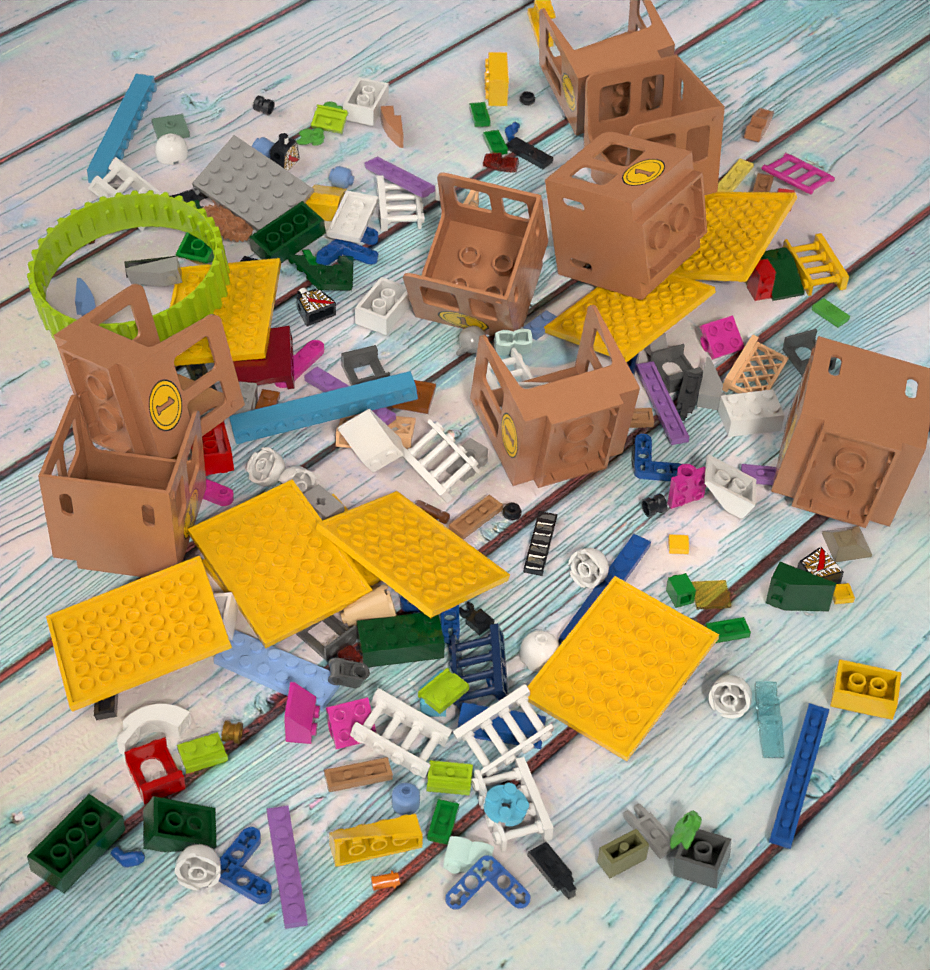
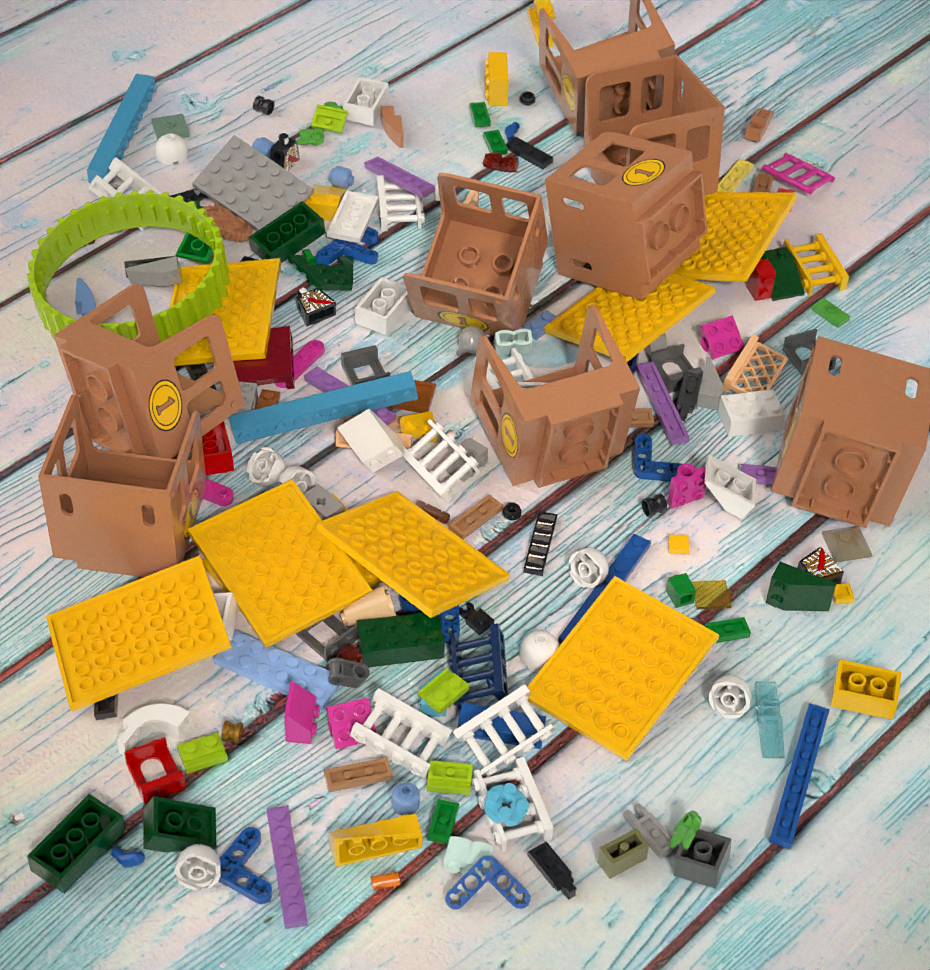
none -> yellow wing [399,411,438,442]

